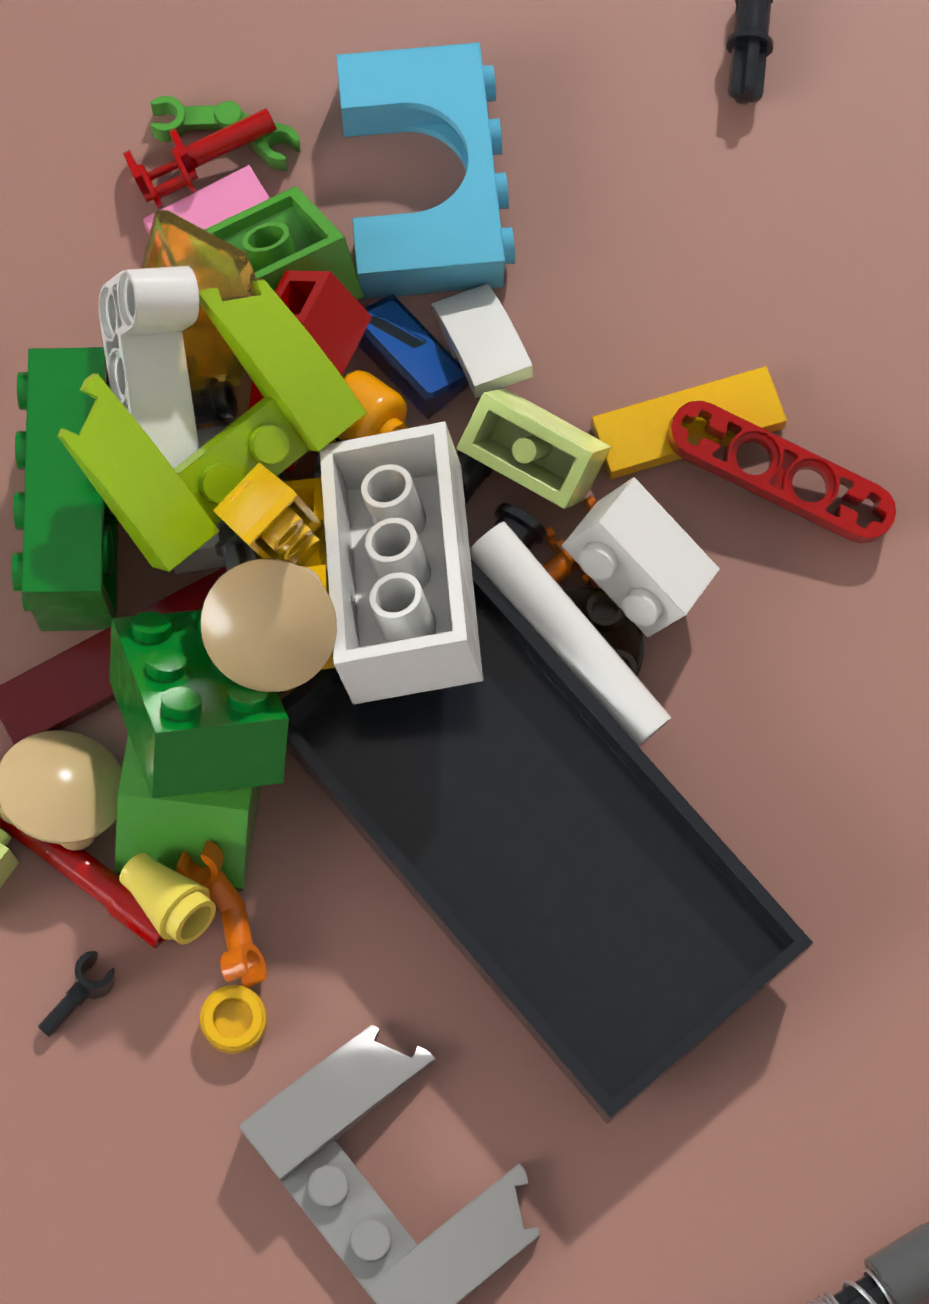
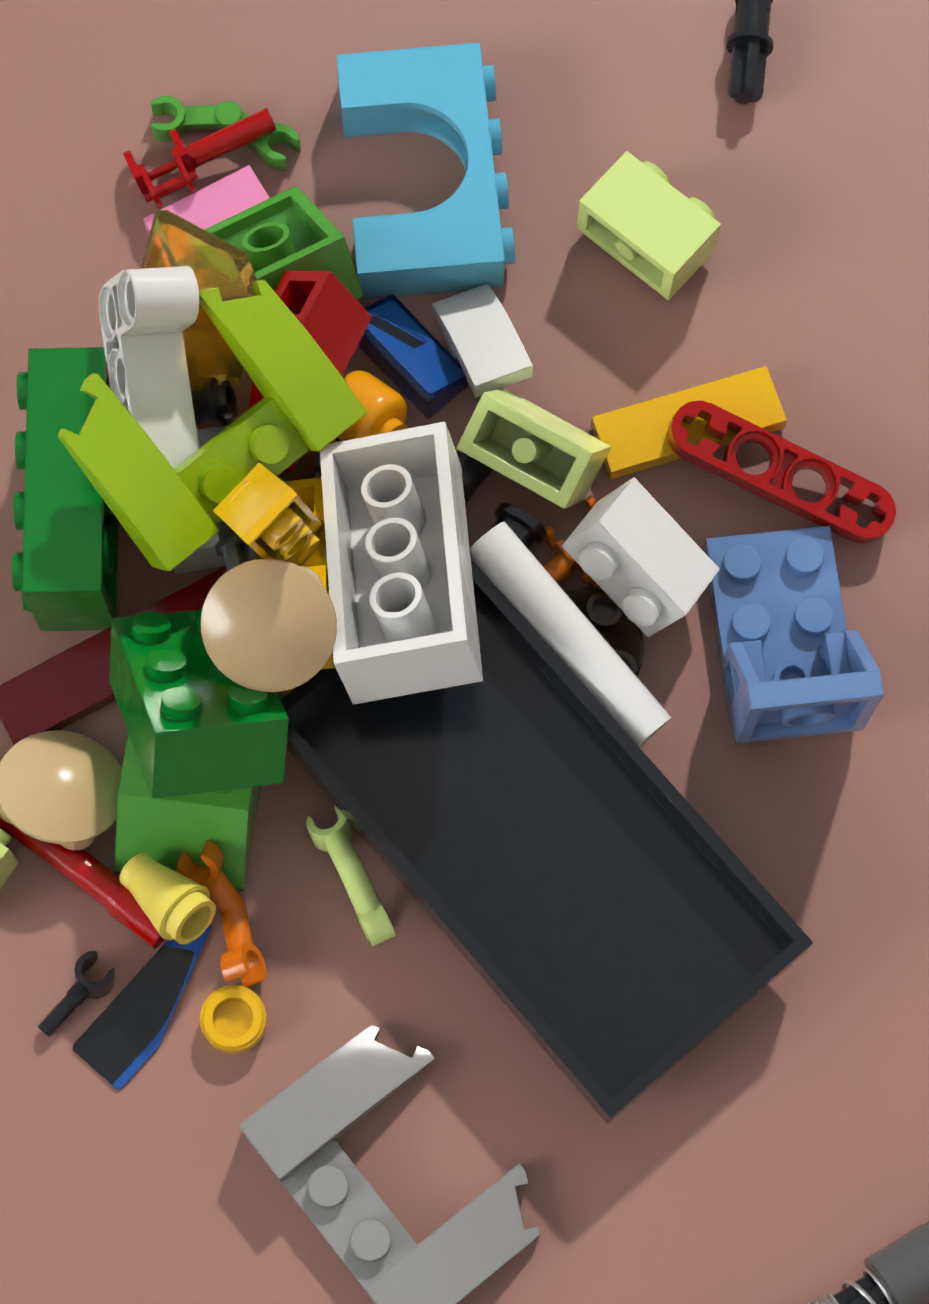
none -> black sticker [73,924,212,1089]
none -> yellowish green arm [306,804,396,947]
none -> yellowish green brick [576,151,721,301]
none -> medium blue bracket [704,526,884,744]

